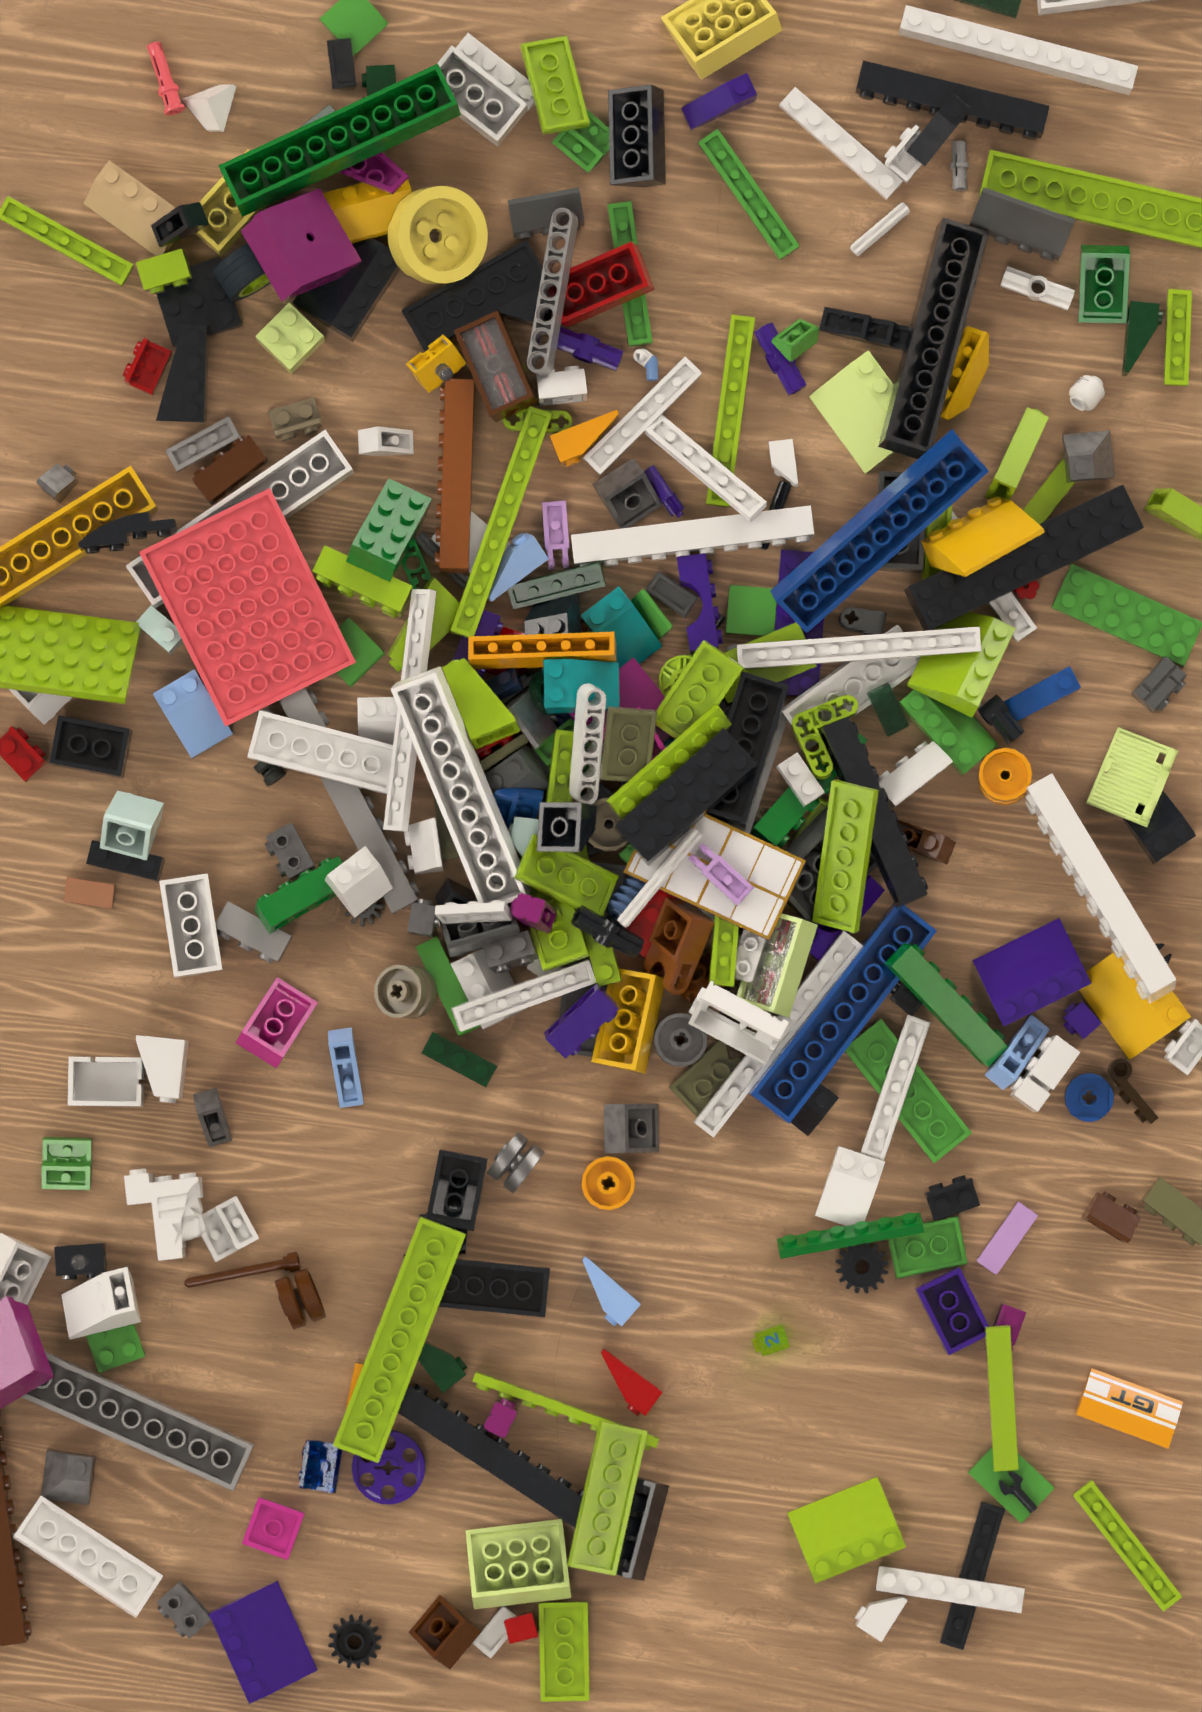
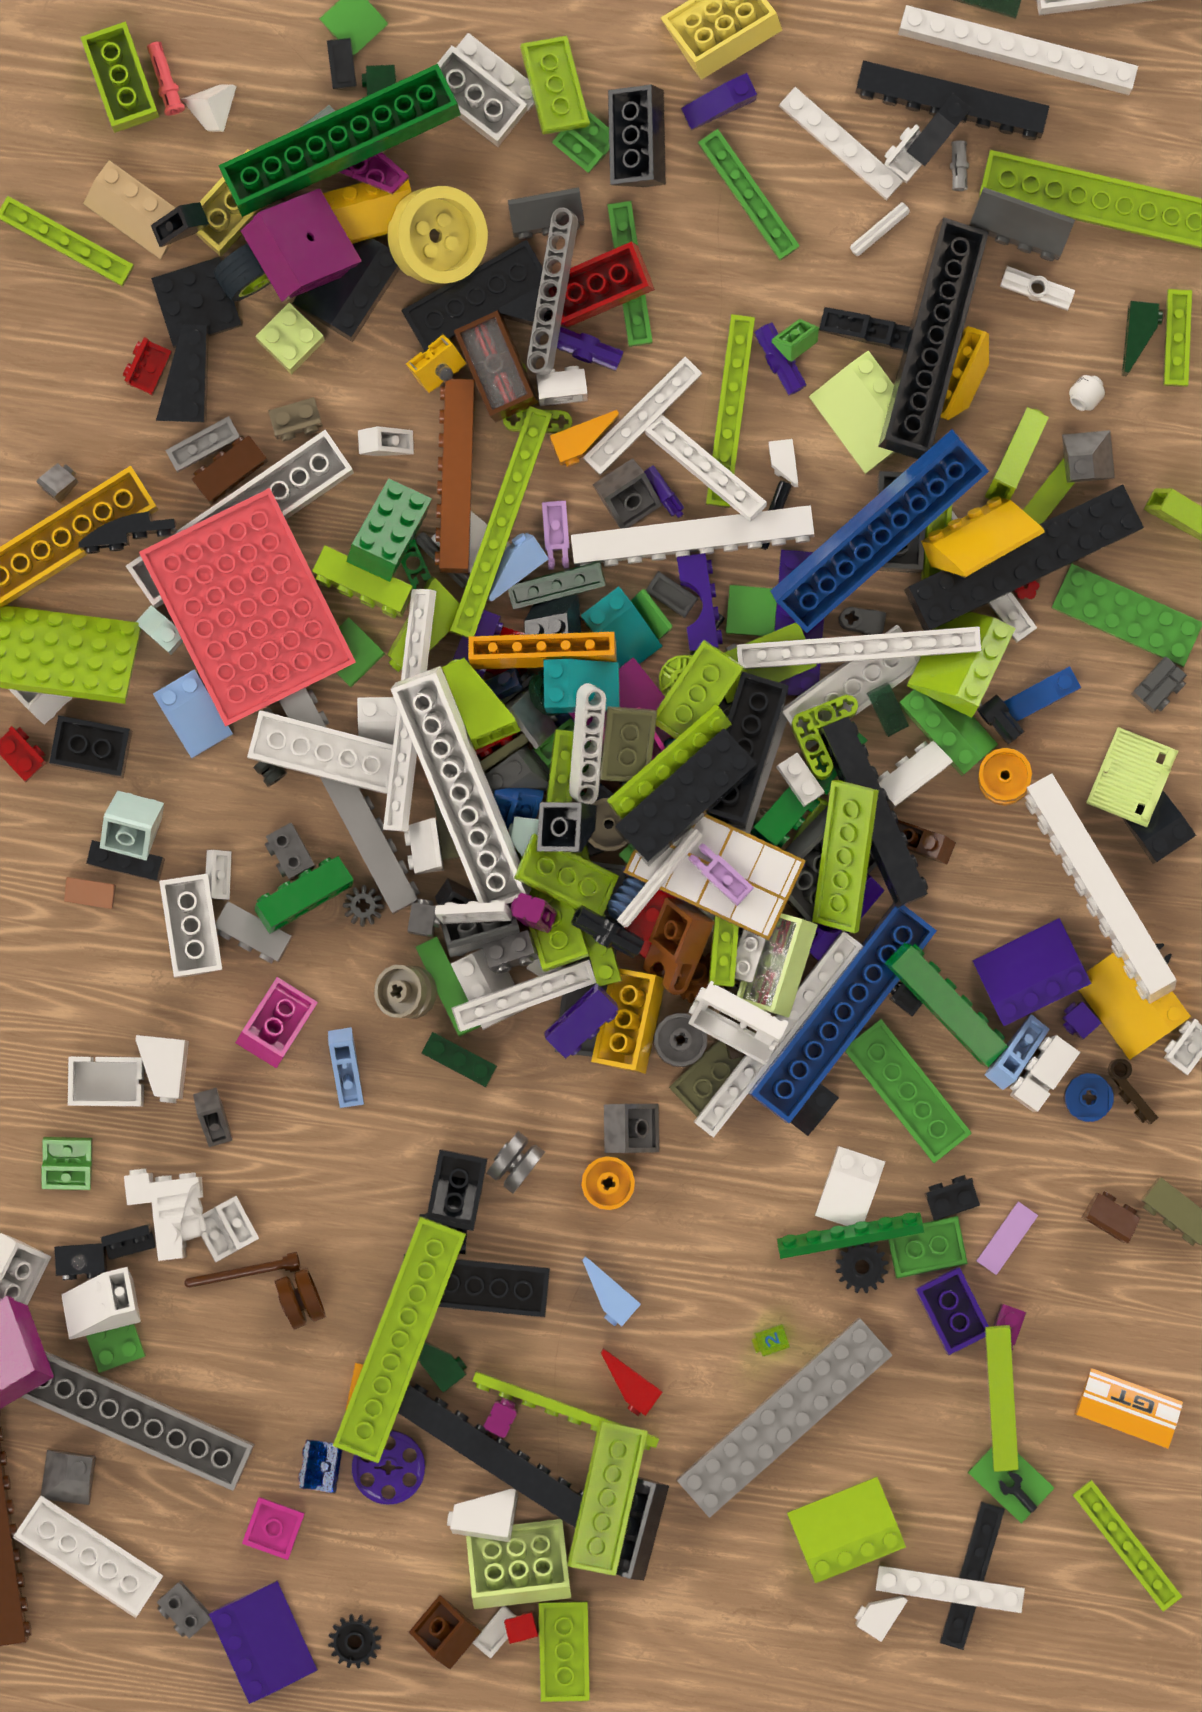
lime slope [136,248,192,294] -> none
white slope [325,846,393,918] -> none
arm [633,349,658,381] -> none
white tile [860,1015,931,1161] -> none
green slope [1078,245,1130,323] -> none
none -> lime brick [80,21,159,133]
none -> black bracket [100,1224,156,1260]
none -> white plate [206,850,232,900]
none -> white slope [447,1489,518,1542]
none -> light grey brick [677,1318,893,1518]

